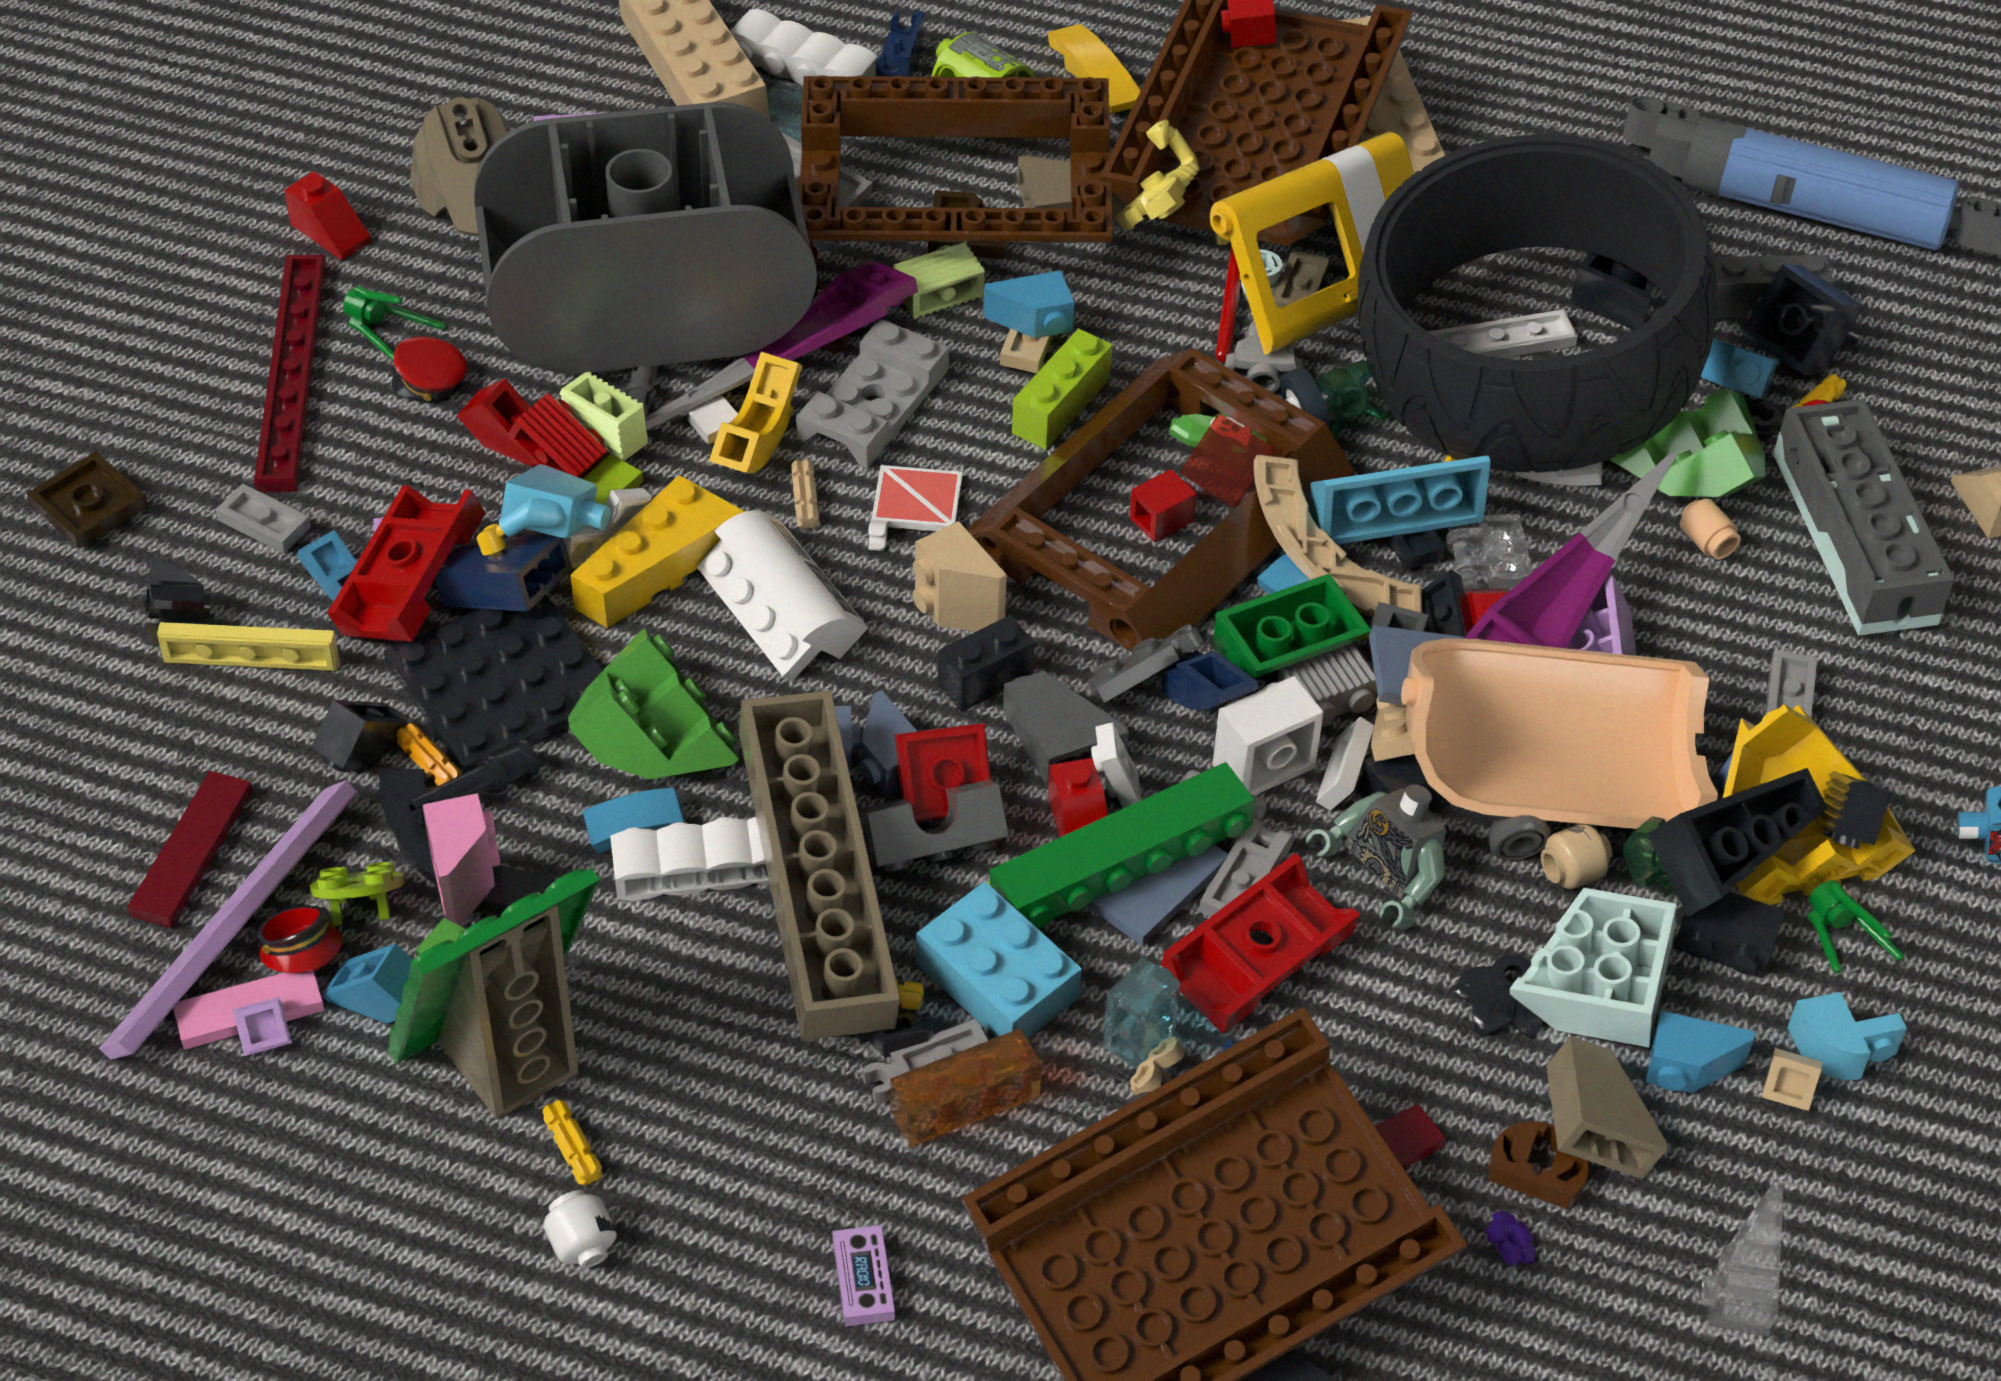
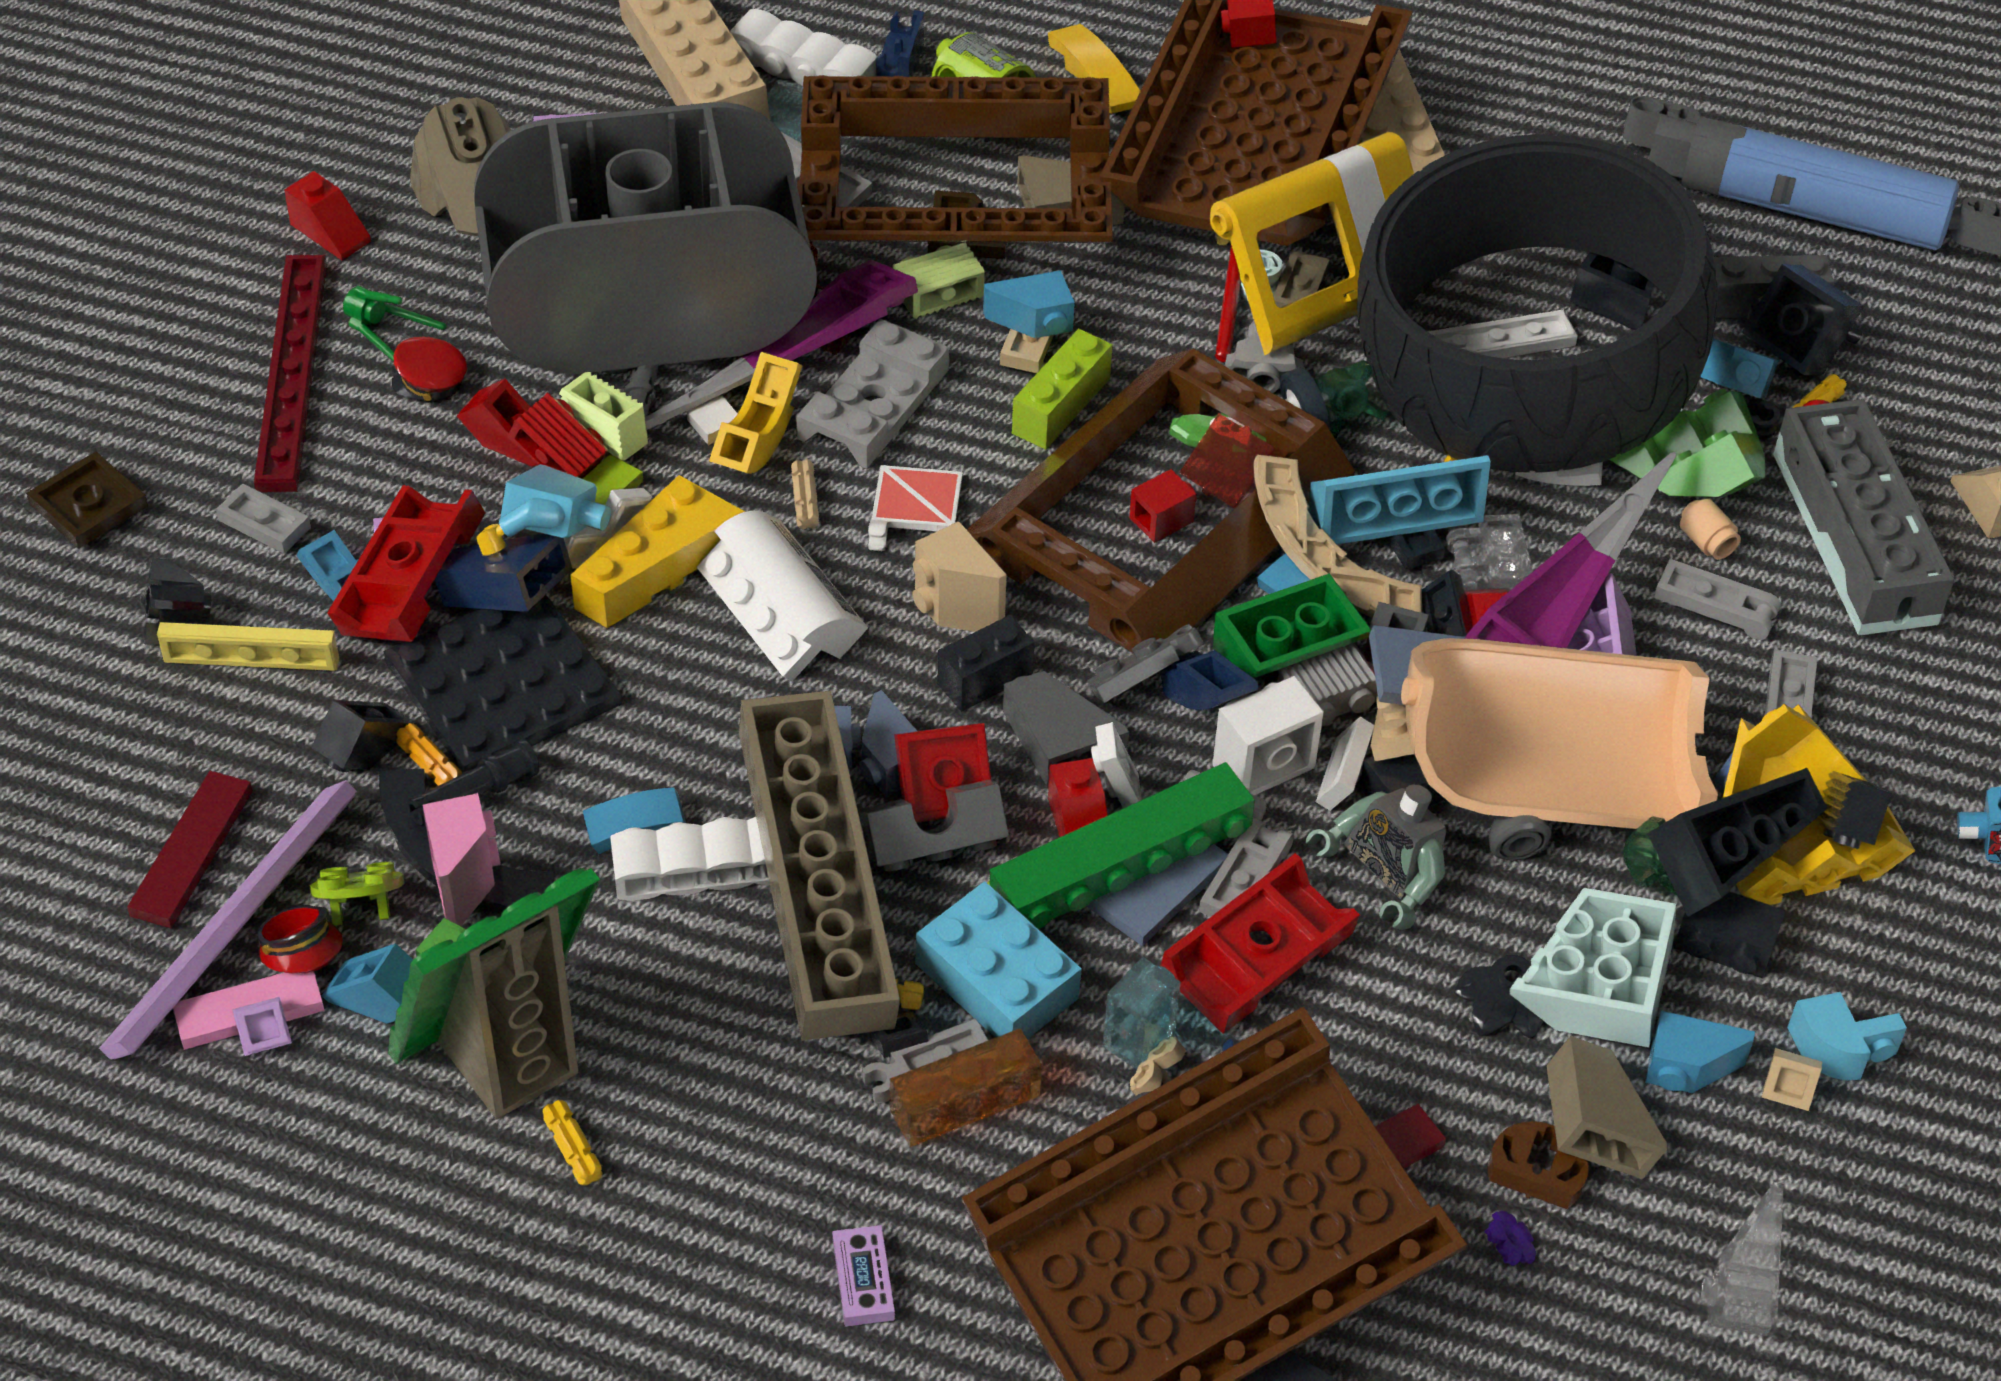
white head [543,1190,617,1268] -> none
bright green brick [568,628,739,779] -> none
light yellow animal [1115,119,1200,231] -> none
tan head [1541,824,1612,890] -> none
green plant [1807,880,1903,973] -> none
none -> light grey plate [1654,559,1781,640]

